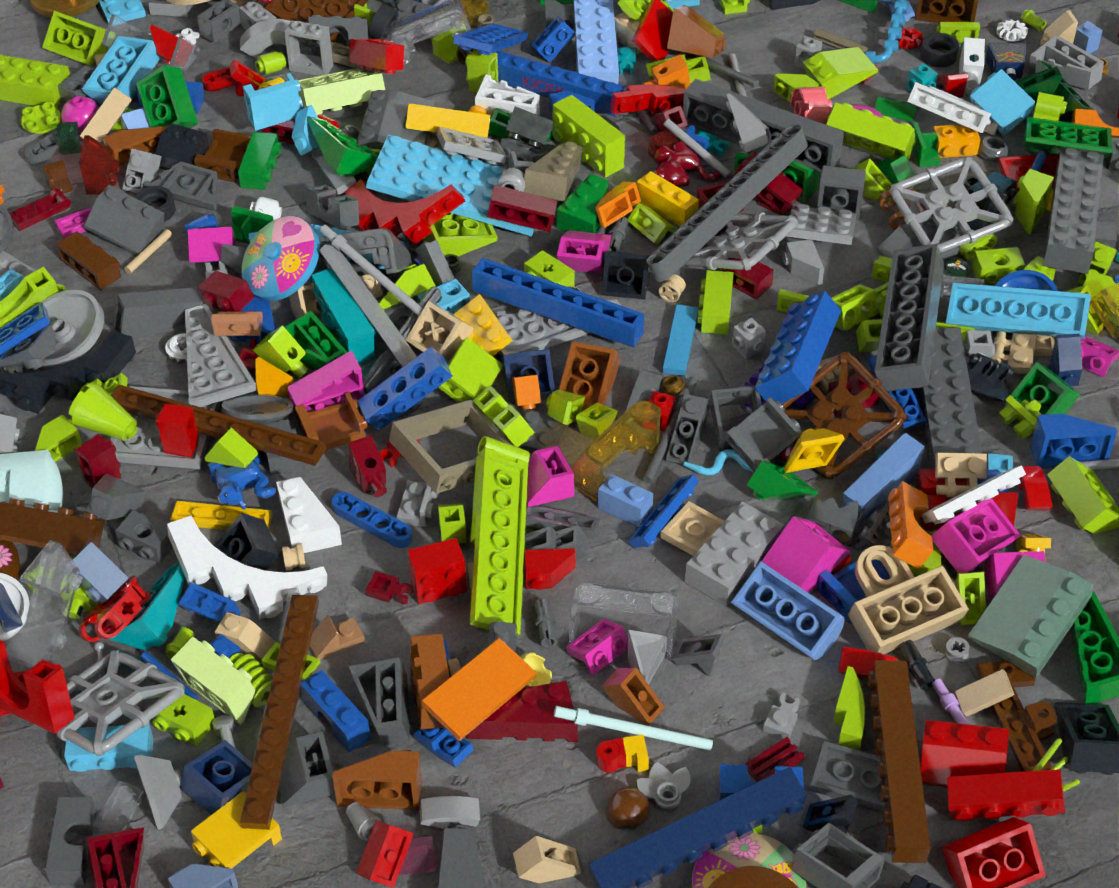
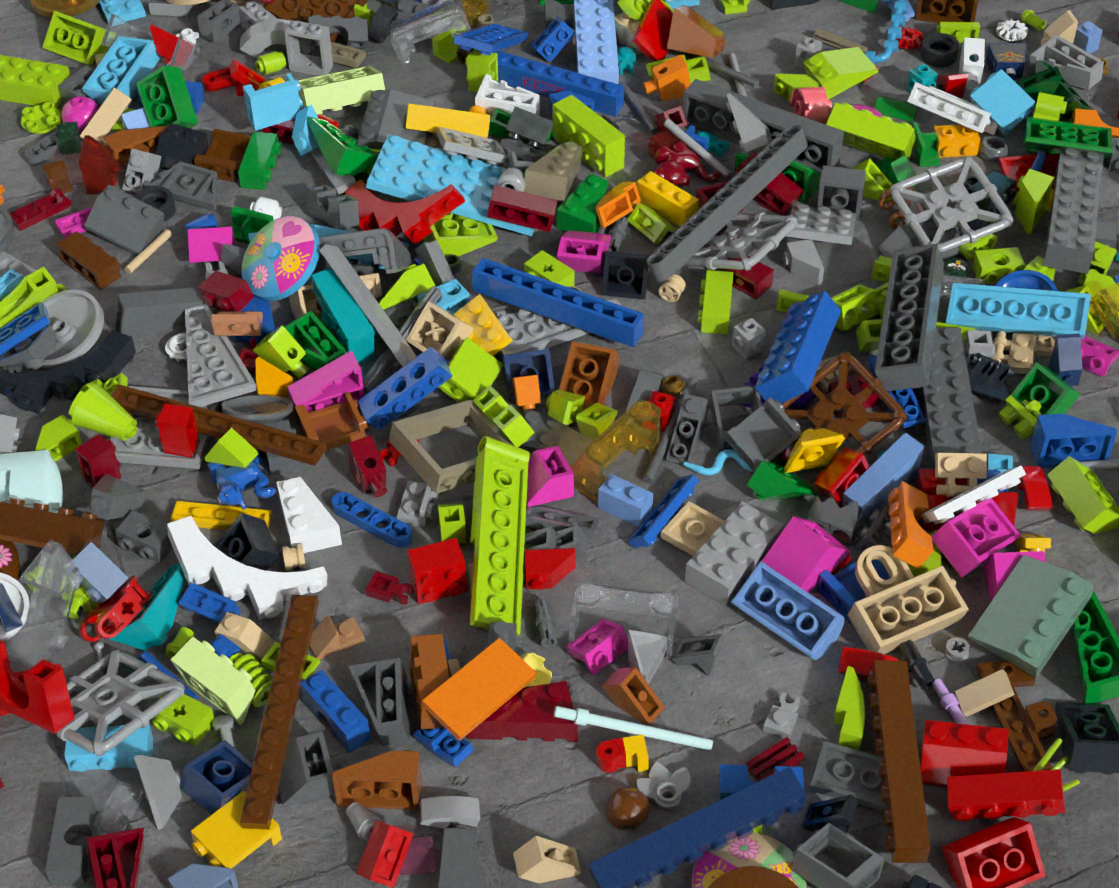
light grey bar [320,224,423,317] -> none
red wedge [350,39,404,74] -> none
red slope [610,84,686,115] -> none
dark azure tile [663,305,699,376] -> none
lime slope [955,572,986,625] -> none
none -> red slope [814,447,870,508]

